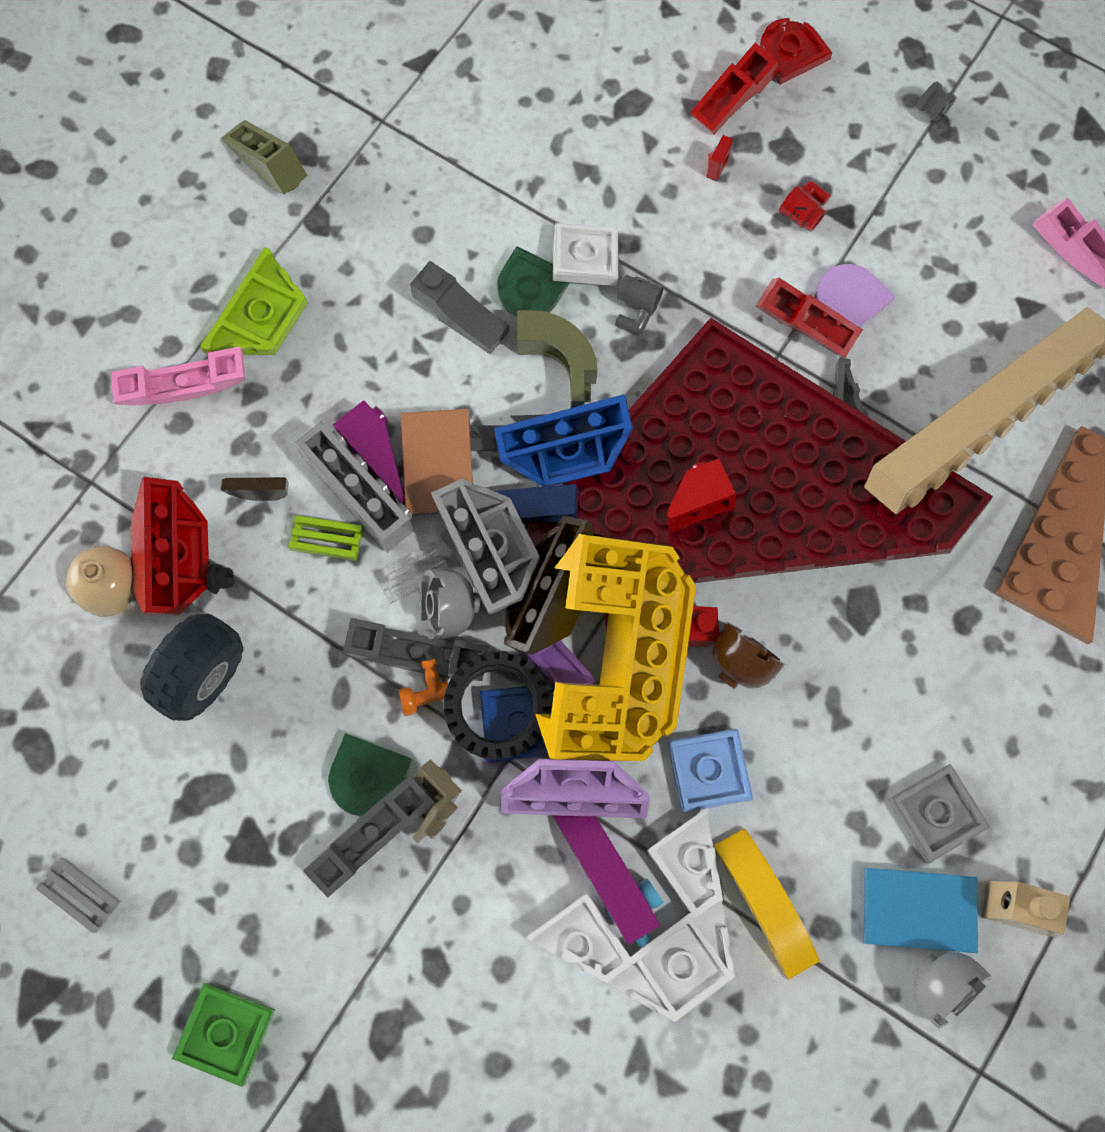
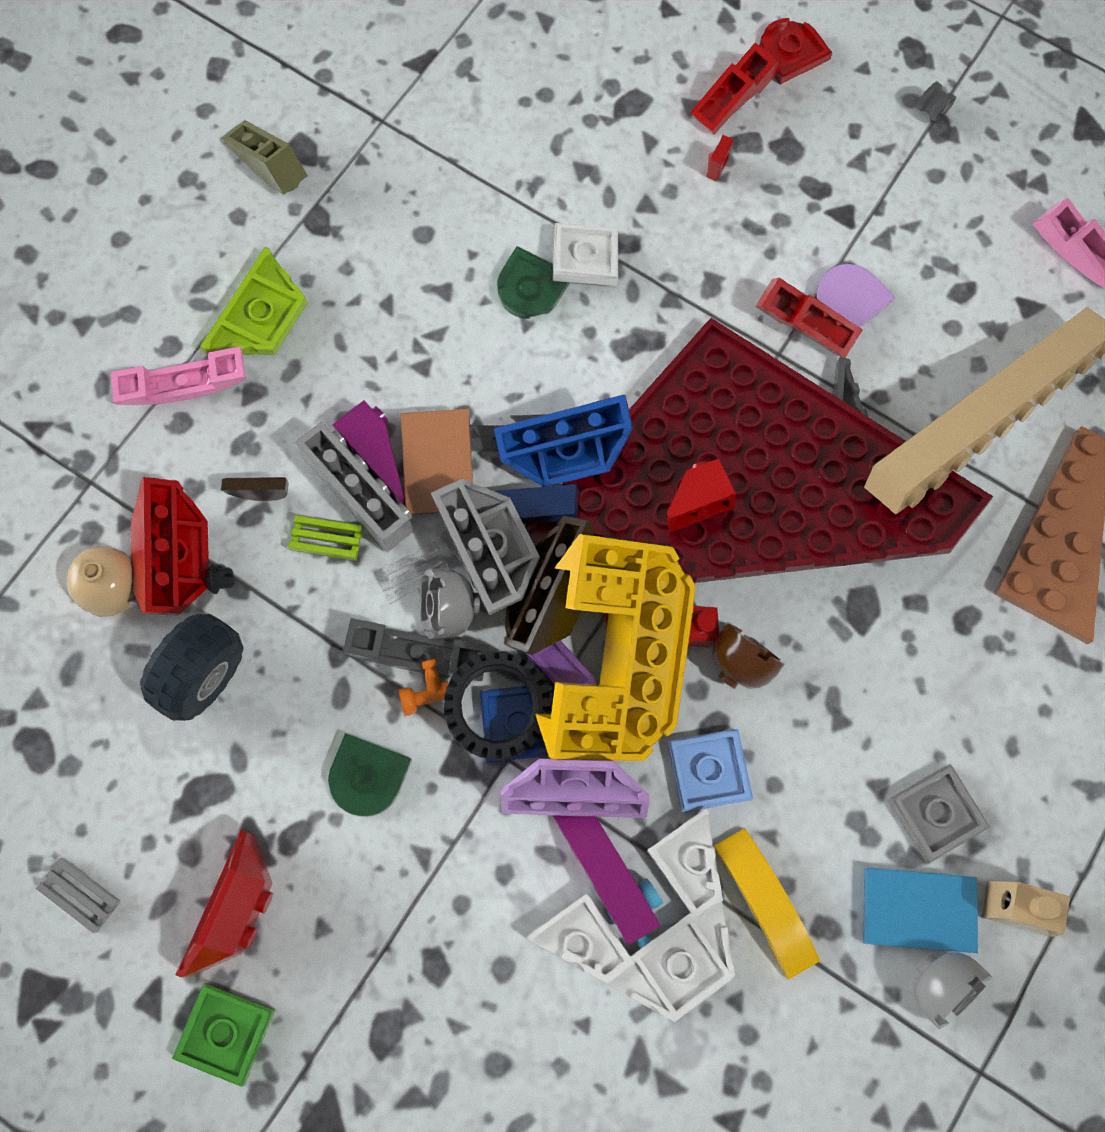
dark grey slope [303,774,436,898] -> none
dark grey slope [410,261,510,355] -> none
dark tan bracket [413,759,462,843] -> none
olive arch [517,310,598,408] -> none
dark grey piece [615,274,664,335] -> none
red piece [779,181,831,232] -> none
none -> red wedge [175,829,273,978]

